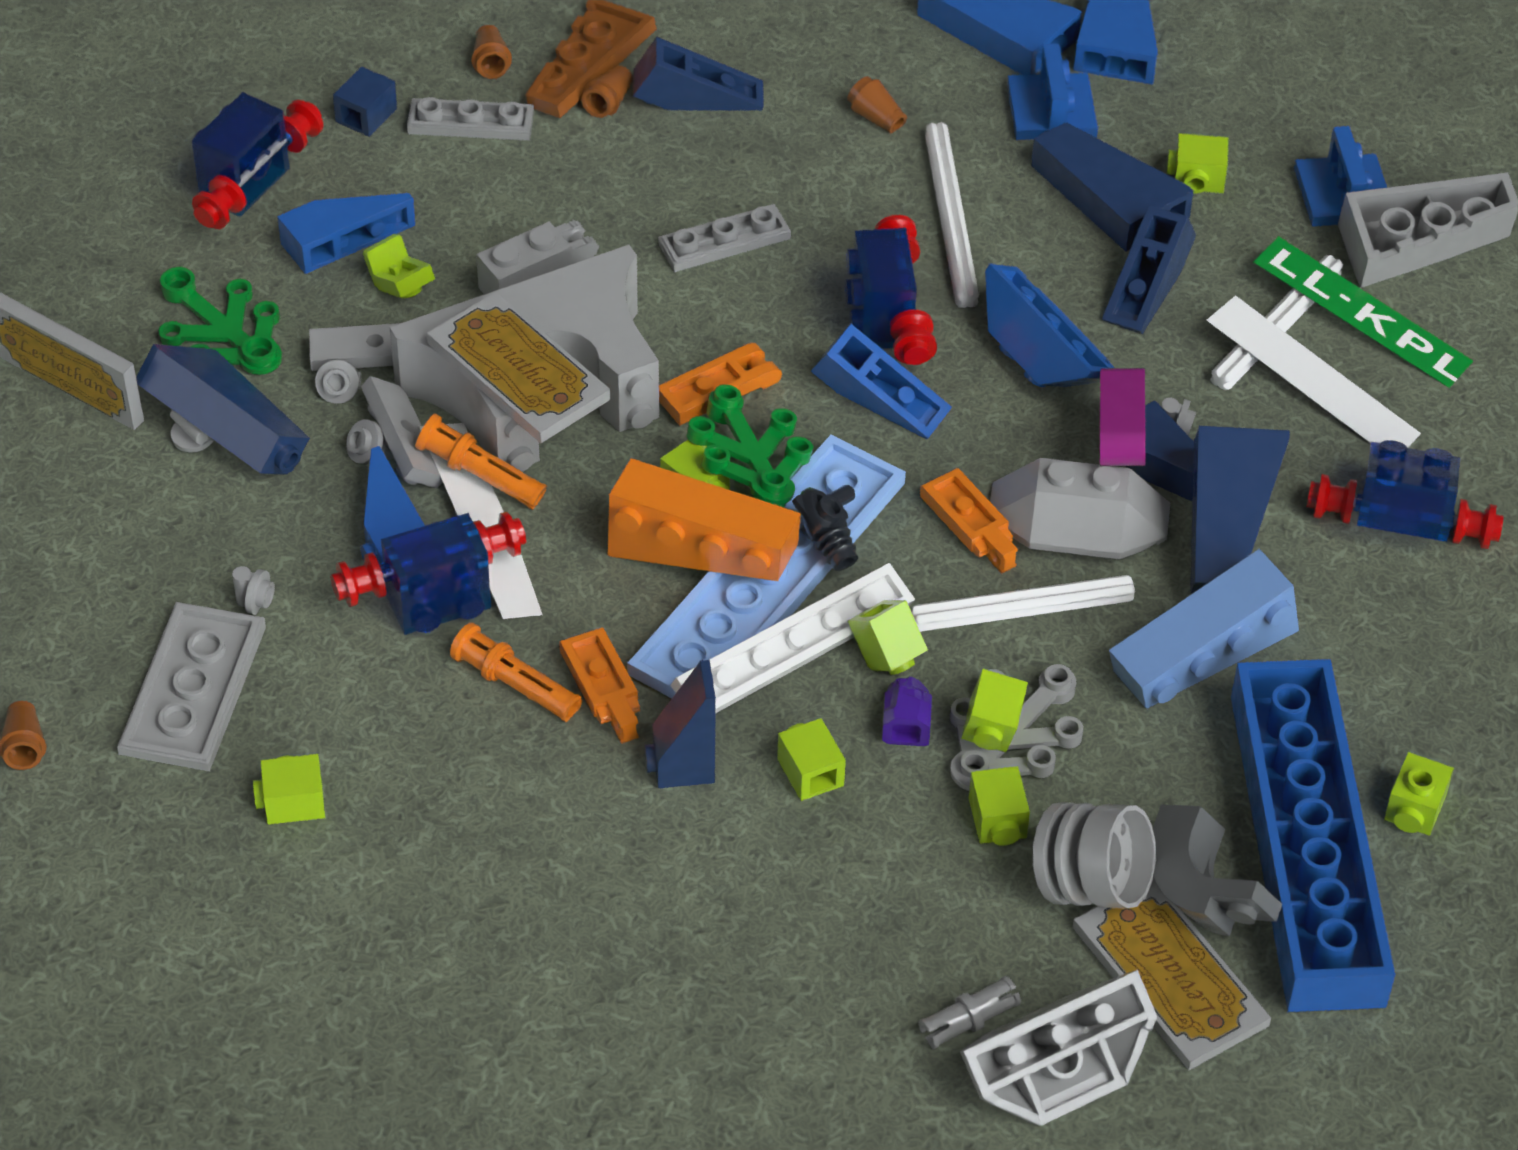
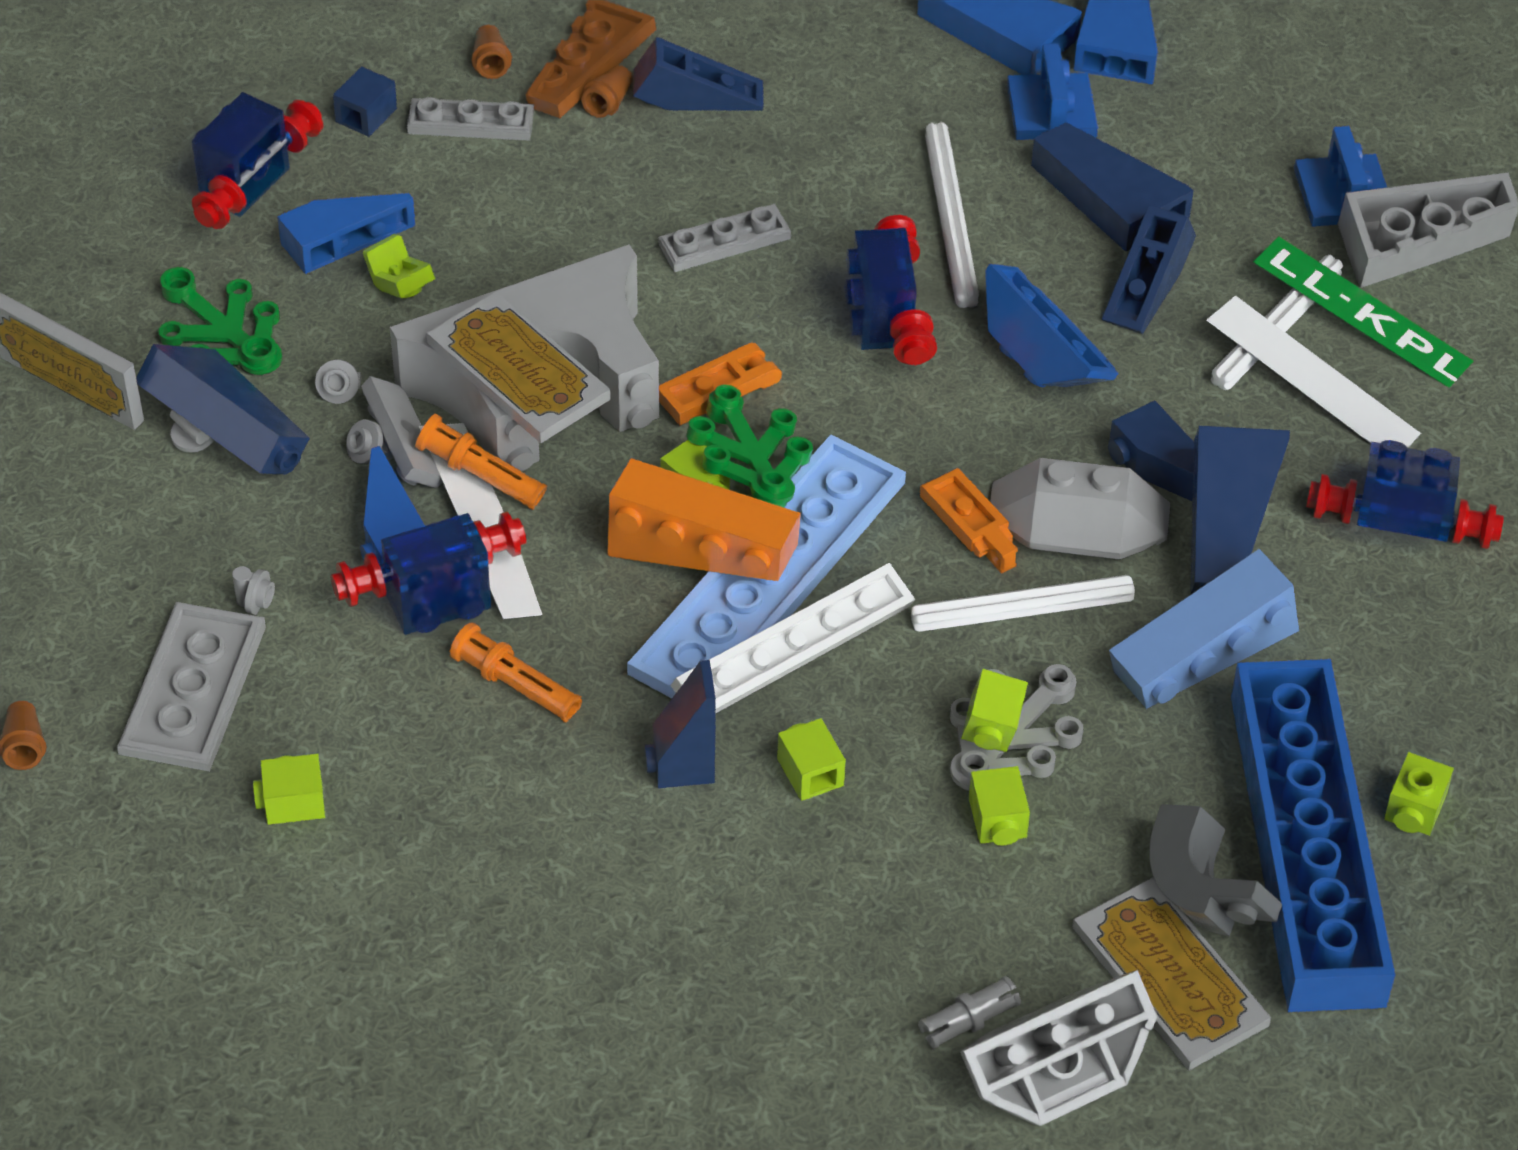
light grey tile [309,323,400,371] -> none
light grey hinge [476,220,600,294] -> none
orange hinge [559,627,640,744] -> none
black piece [792,485,858,571] -> none
blue slope [811,324,952,439] -> none
dark orange cone [847,76,907,134] -> none
lime brick [848,600,928,675] -> none
dark purple rock [882,677,932,746] -> none
light grey wheel [1033,802,1156,908] -> none
magenta beam [1100,368,1145,466] -> none
light grey plate [1161,397,1196,435] -> none
lime brick [1166,133,1228,193] -> none

